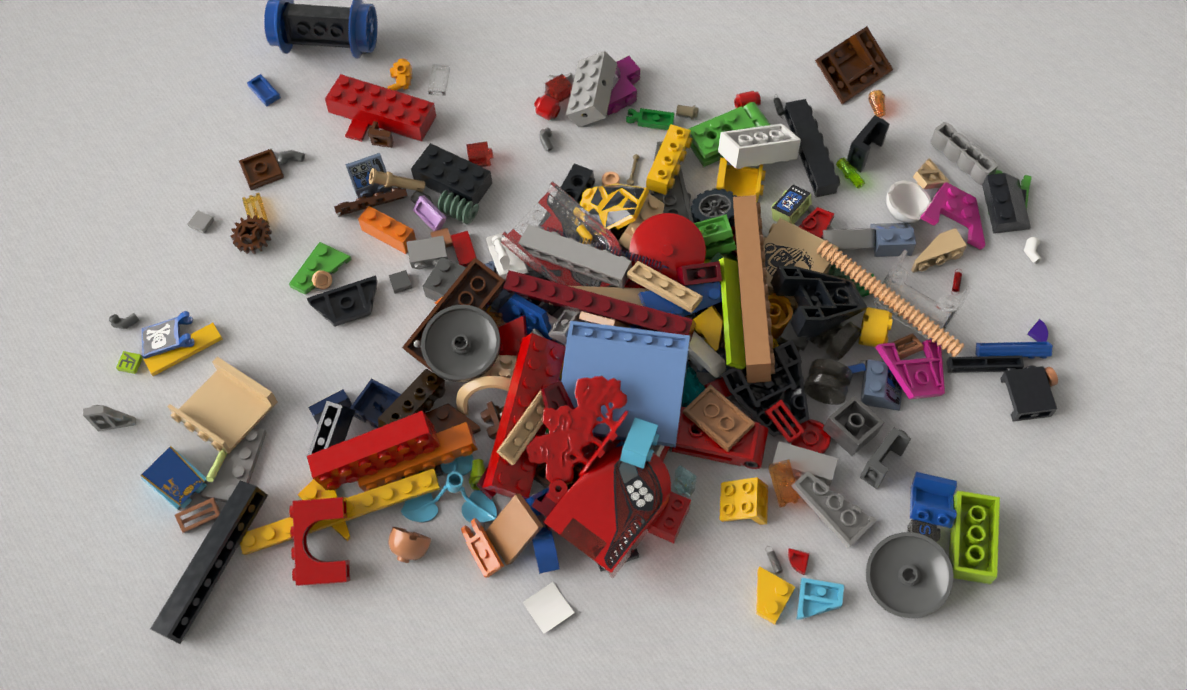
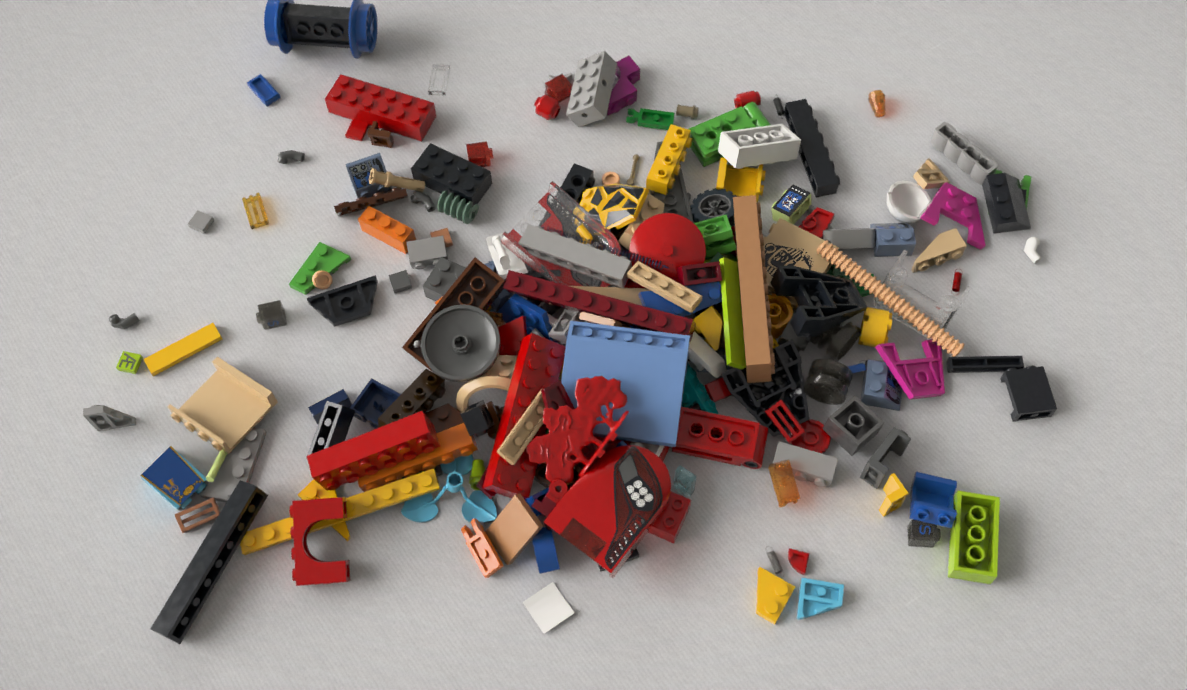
flag [142,311,195,359] -> none
reddish brown gear [231,215,272,254] -> none
reddish brown tile [239,148,284,190] -> none
light orange piece [387,58,412,91] -> none
nougat cylinder [388,527,432,563] -> none
lavender tile [413,196,447,231] -> none
red tile [450,231,476,267] -> none
dark grey arm [540,128,554,152] -> none
medium azure brick [620,418,660,469] -> none
medium nougat tile [683,384,755,452] -> none
yellow bracket [719,477,768,525] -> none
light grey wing [791,471,877,548] -> none
reddish brown slope [815,26,894,104] -> none
clear neon green axle [836,157,865,189] -> none
black panel [846,115,890,173] -> none
dark grey dish [866,532,953,618] -> none
nougat tile [891,333,924,360] -> none
blue piece [975,342,1053,359] -> none
dark purple tile [1027,319,1048,342] -> none
nougat tile [1044,367,1058,387] -> none
none -> clear smoke brick [256,300,287,330]
none -> black brick [460,400,493,437]
none -> yellow panel [879,473,909,517]

